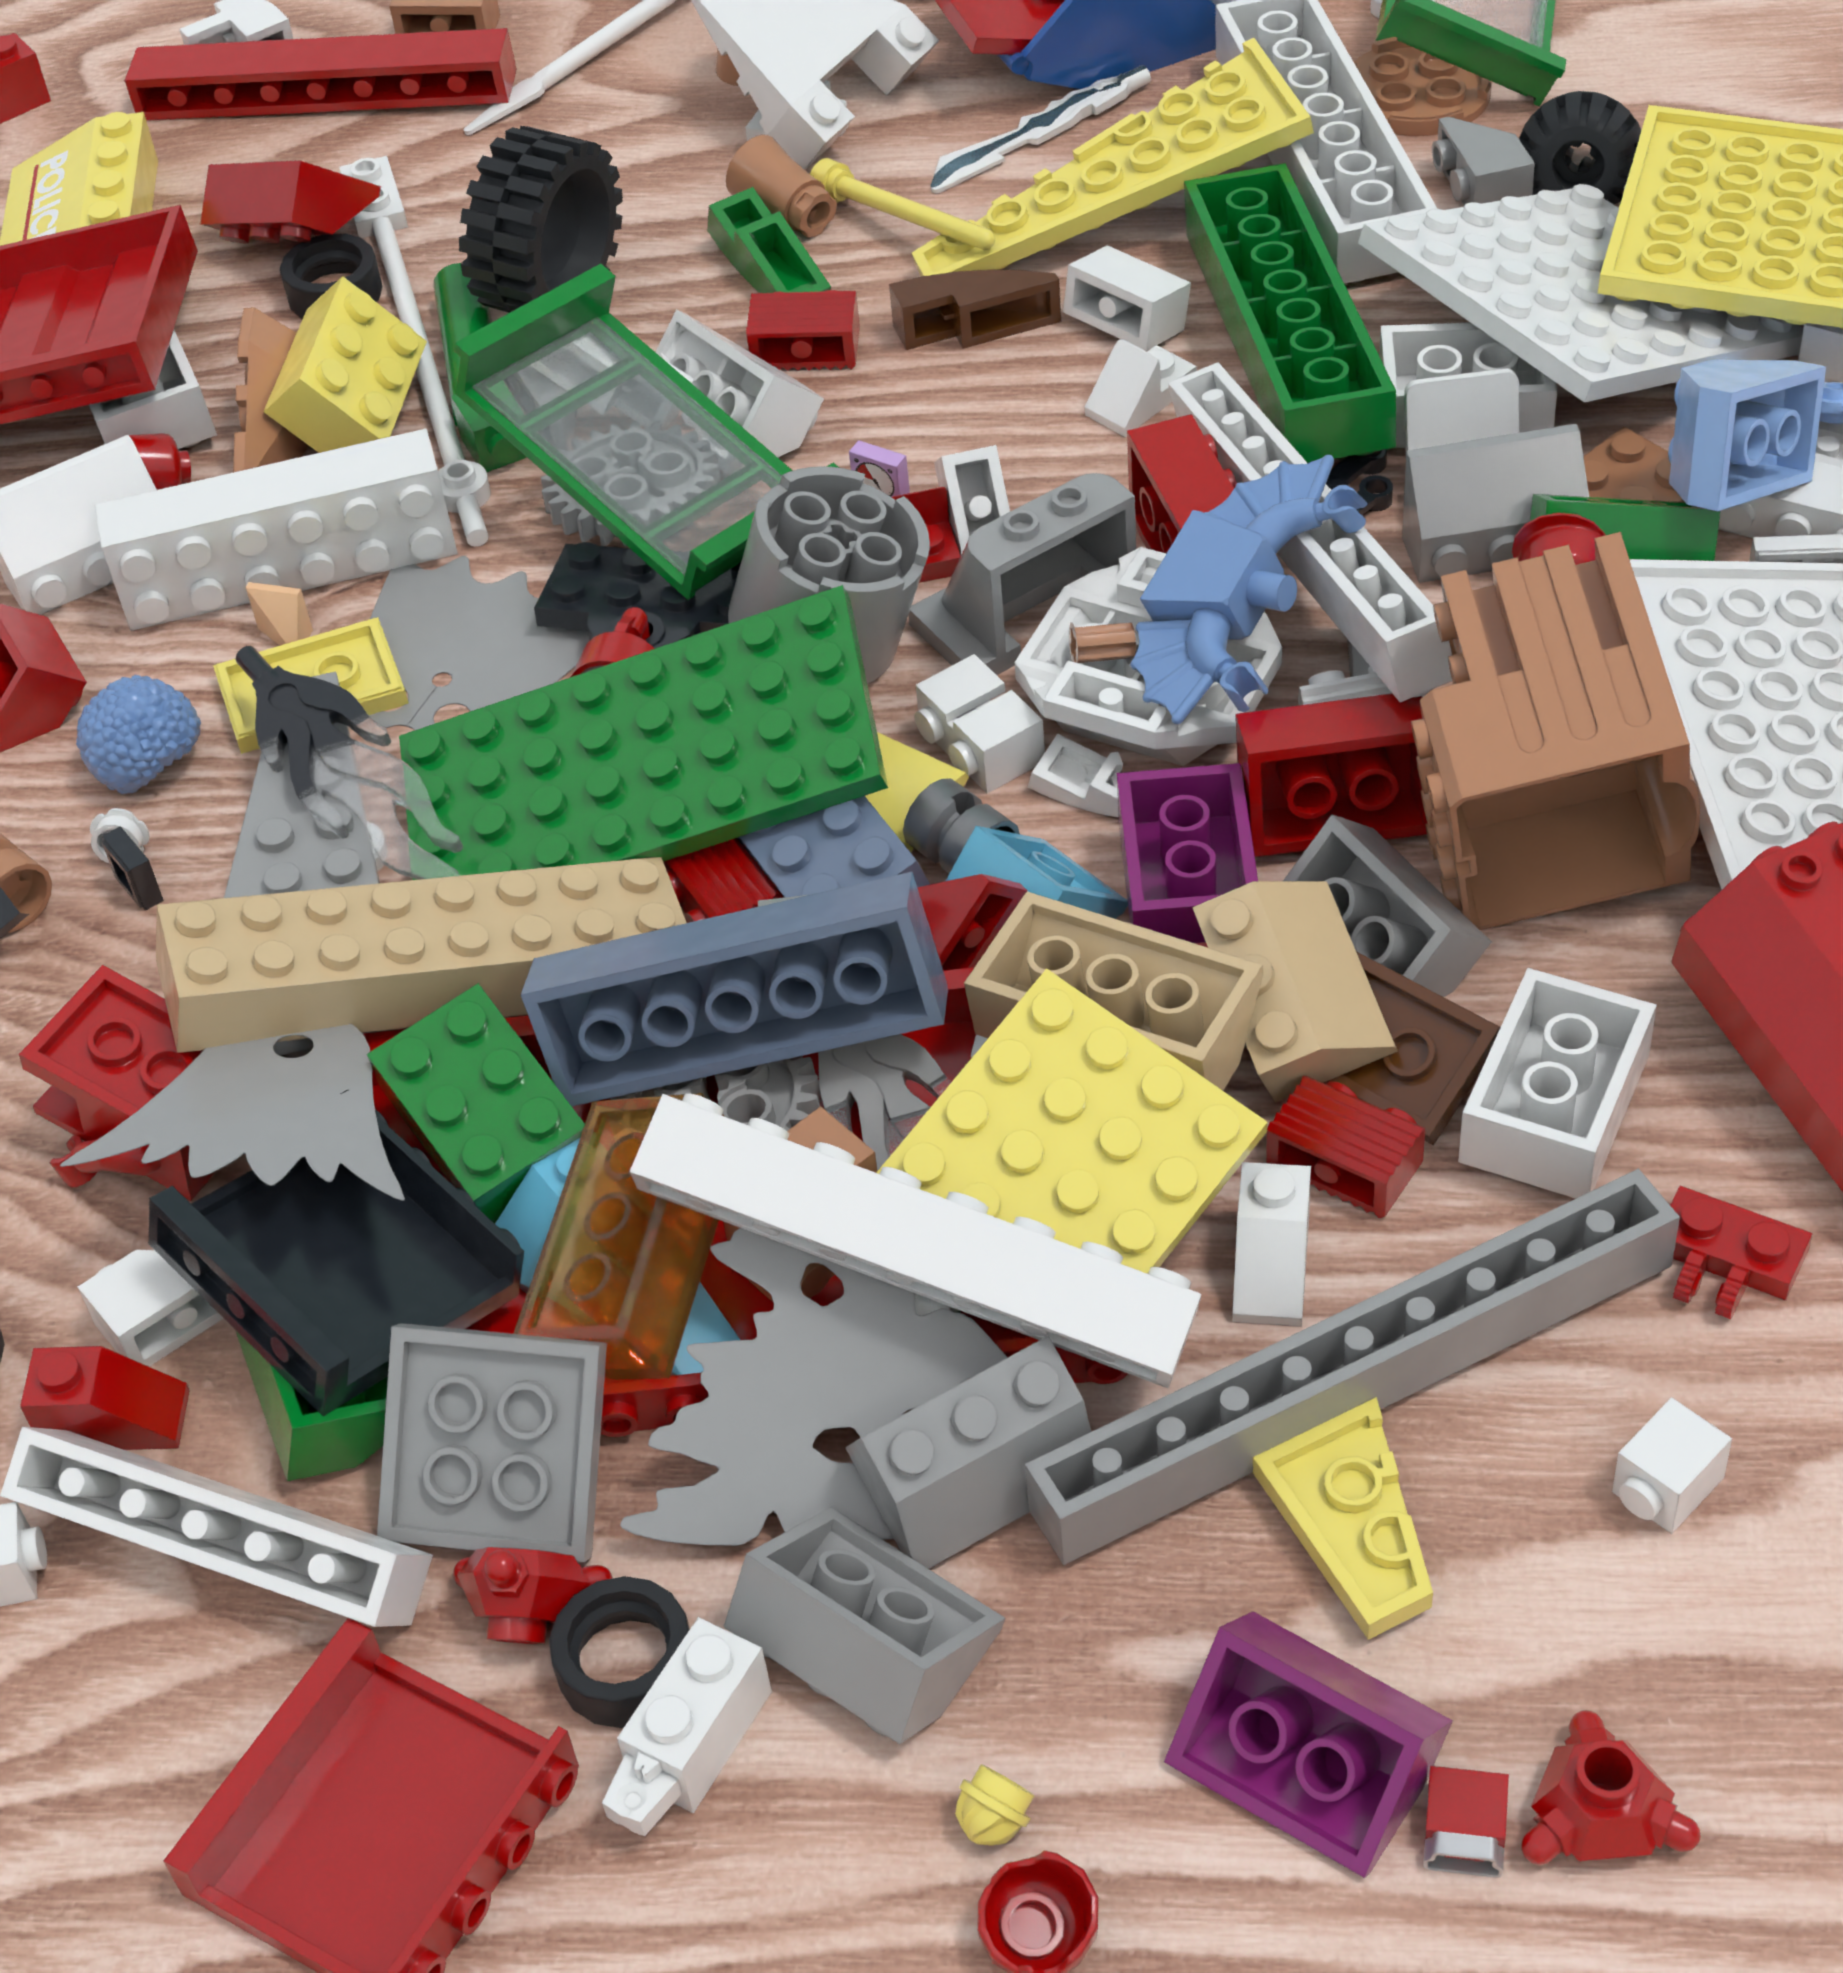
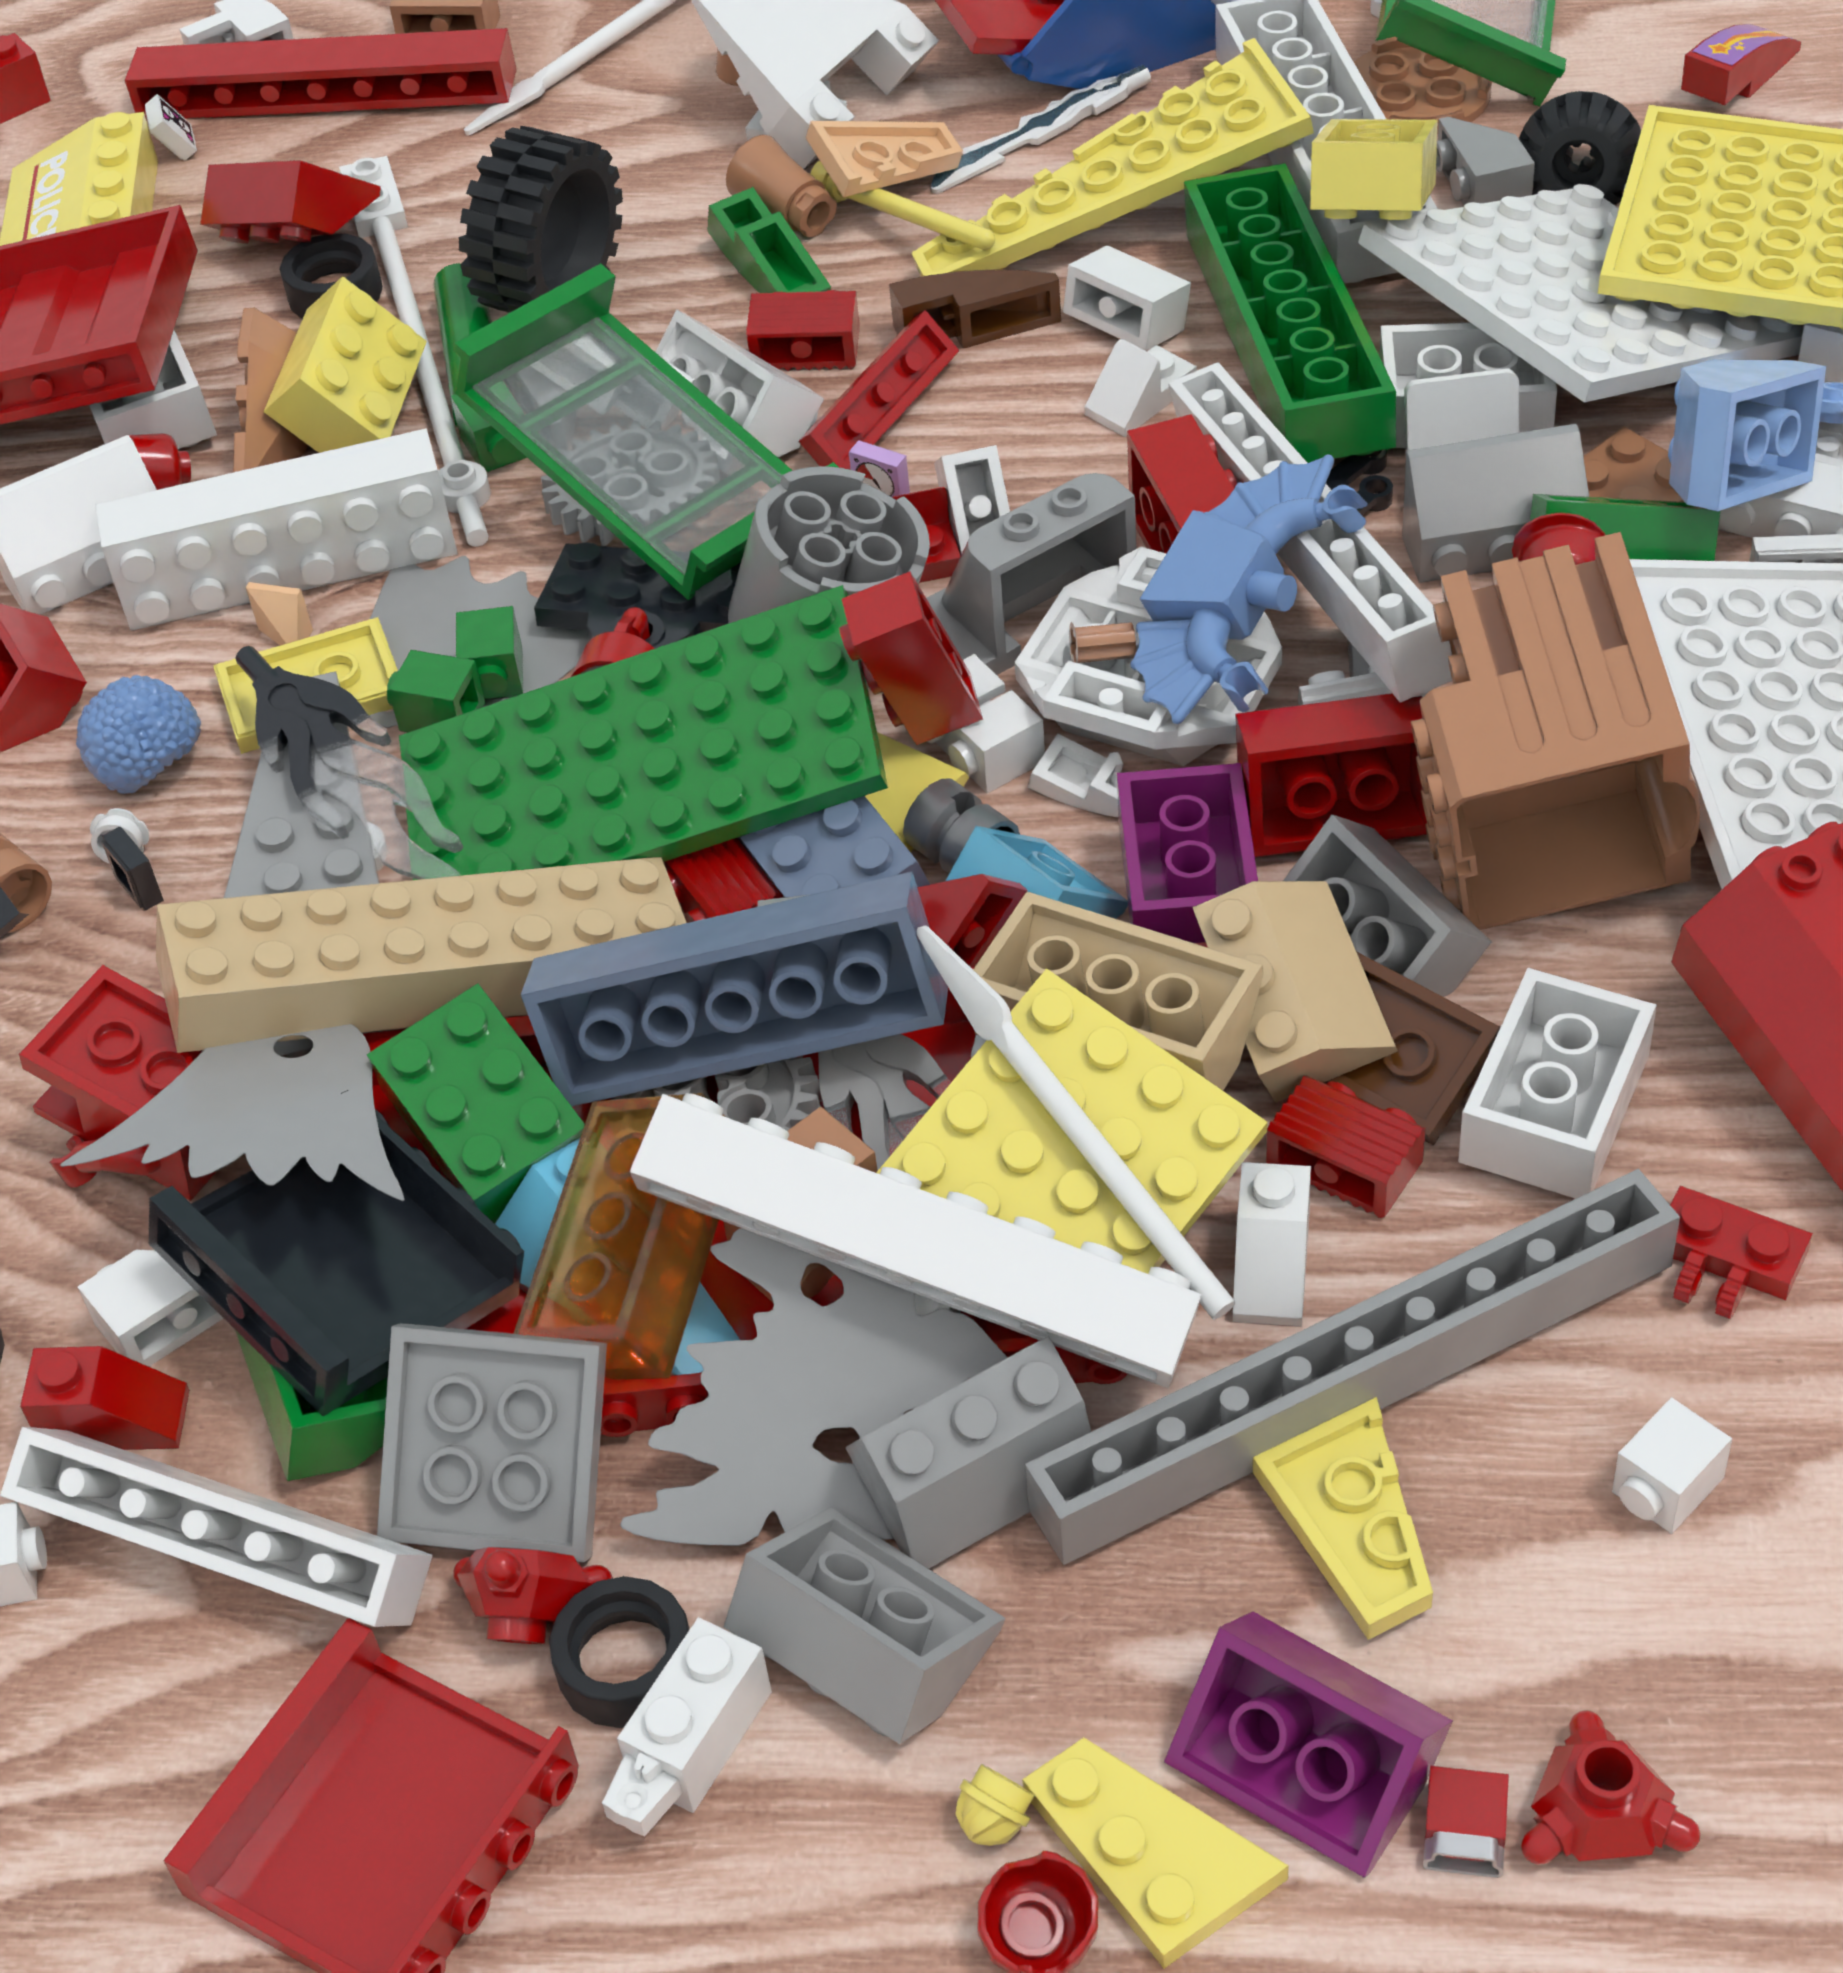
none -> white tile [145,94,197,161]
none -> green brick [387,649,485,733]
none -> green brick [456,606,523,699]
none -> red plate [798,310,960,470]
none -> light nougat wing [806,121,963,197]
none -> red brick [839,571,983,745]
none -> white piece [916,925,1235,1320]
none -> light yellow wing [1022,1738,1289,1968]
none -> light yellow brick [1310,119,1438,220]
none -> red slope [1681,24,1801,106]

